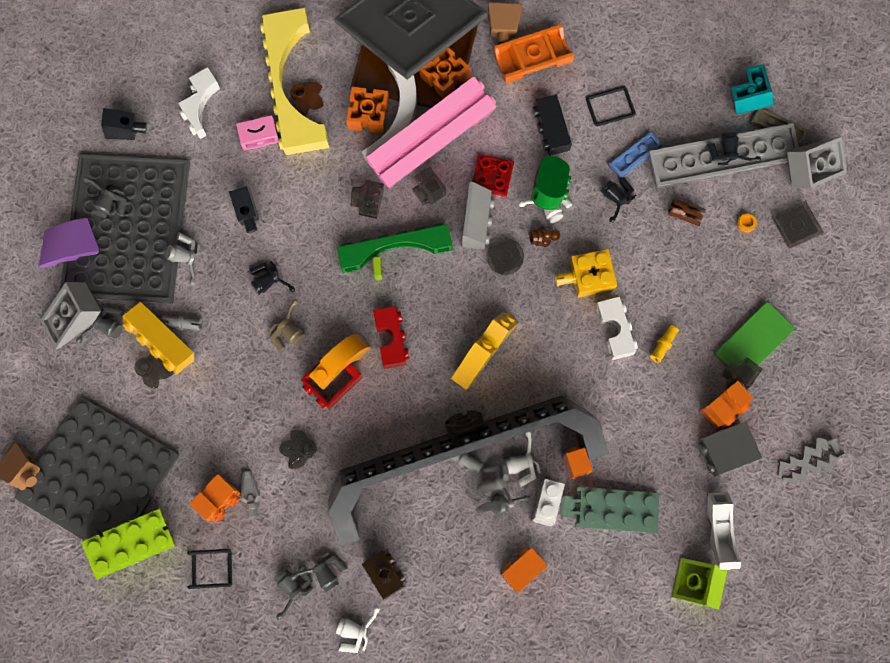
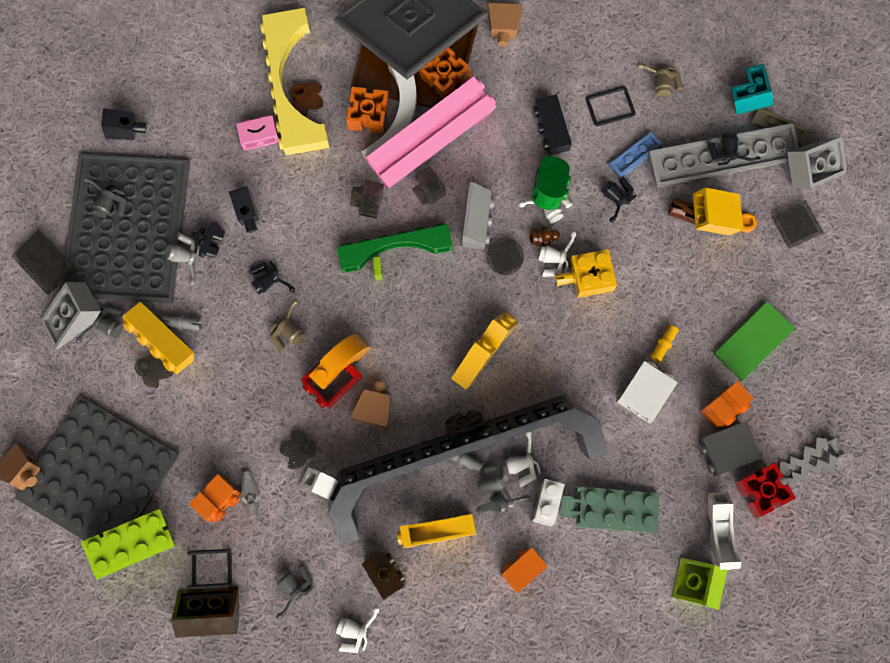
medium lavender slope [38,218,99,268] -> none
white arch [178,67,220,139] -> none
dark grey piece [290,552,348,592] -> none
red arch [373,306,409,369] -> none
red tile [472,154,514,197] -> none
orange piece [493,24,575,84] -> none
orange brick [562,446,593,480] -> none
white arch [595,297,638,361] -> none
clear smoke brick [720,357,763,390] -> none
none -> clear smoke plate [12,230,76,295]
none -> dark brown slope [171,587,239,638]
none -> black hips [191,222,226,258]
none -> white arch [299,467,339,500]
none -> medium nougat torso [351,381,391,429]
none -> yellow arch [397,514,476,548]
none -> white piece [538,232,576,277]
none -> white brick [617,361,678,424]
none -> dark tan piece [637,63,684,97]
none -> yellow brick [693,188,743,235]
none -> red brick [735,463,796,518]

